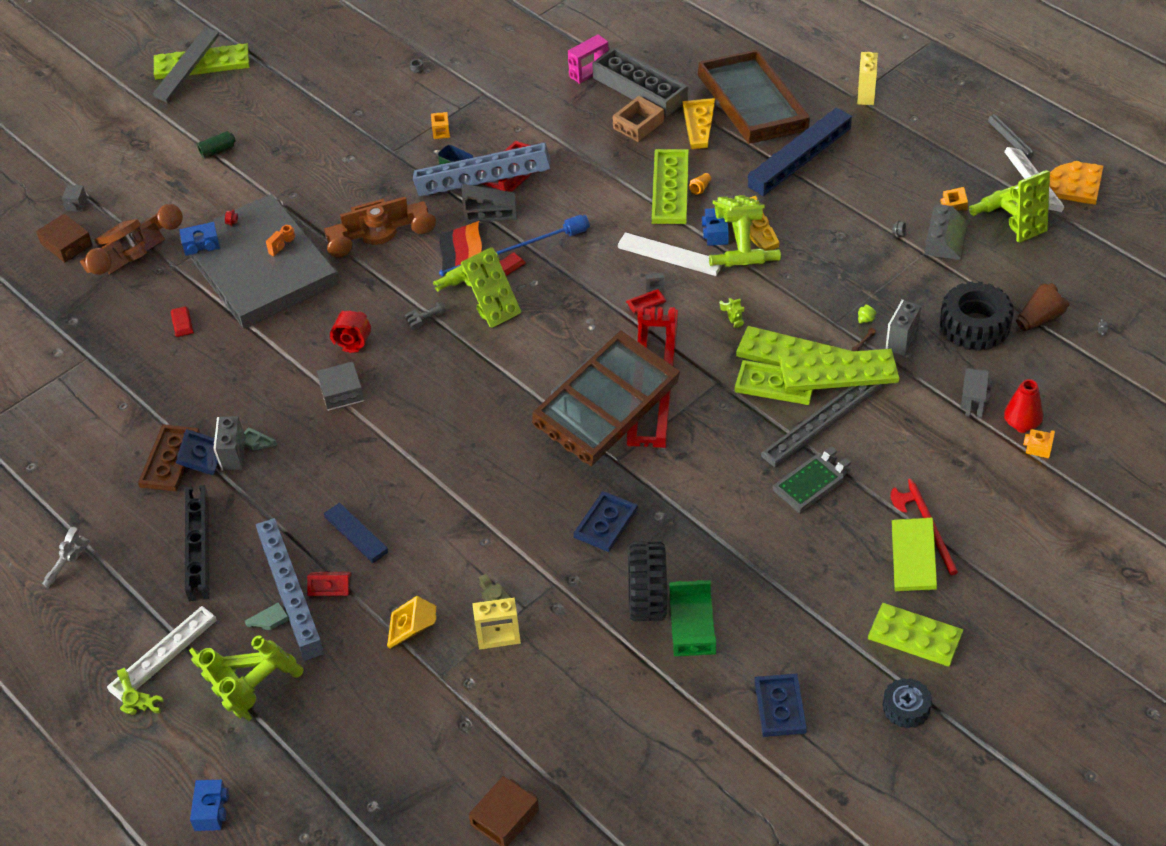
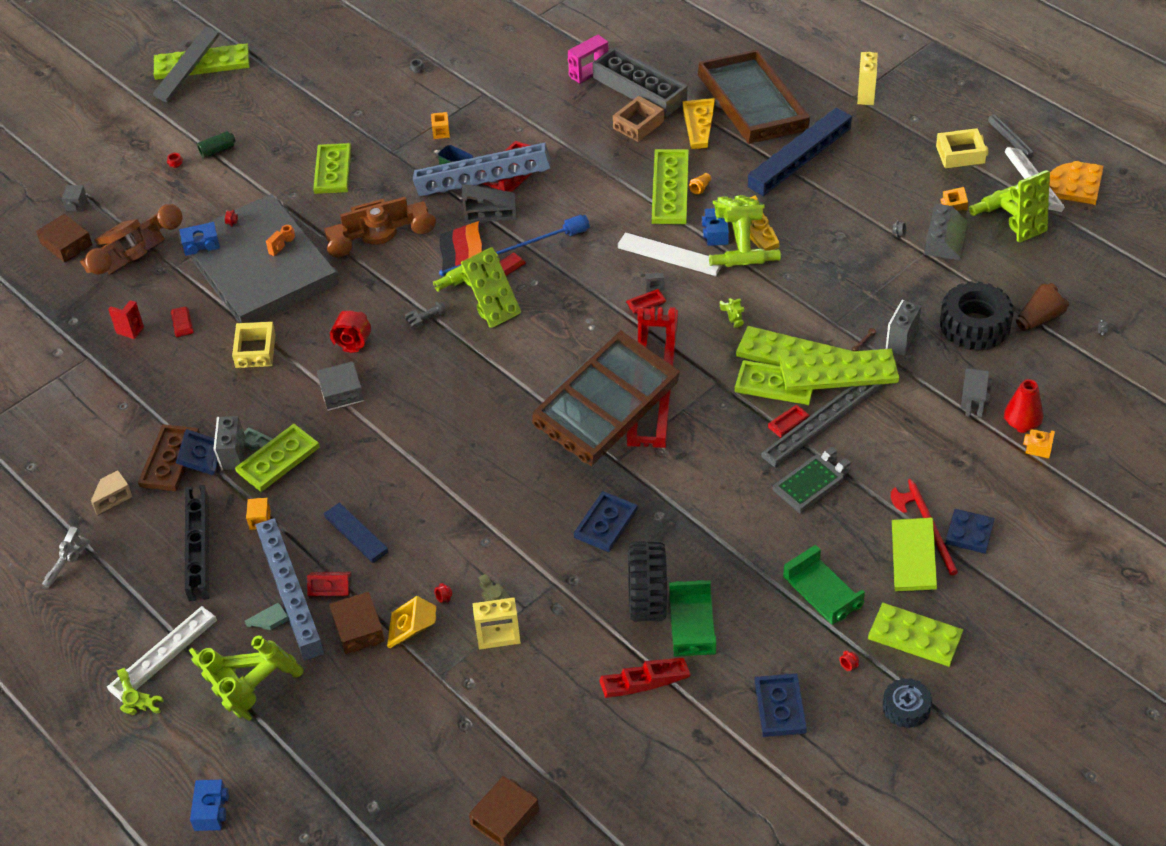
lime plate [858,305,877,324] -> none
none -> tan slope [91,470,132,515]
none -> red panel [108,300,144,339]
none -> red plate [167,153,183,168]
none -> light yellow window [232,322,276,368]
none -> lime plate [235,424,320,492]
none -> light orange brick [246,498,271,530]
none -> lime tile [313,143,352,194]
none -> reddish brown brick [329,591,385,654]
none -> red plate [434,583,452,603]
none -> red slope [599,657,691,698]
none -> red tile [768,404,810,438]
none -> green panel [783,545,865,625]
none -> red plate [839,651,859,671]
none -> light yellow window [936,128,989,168]
none -> dark blue plate [945,509,995,554]

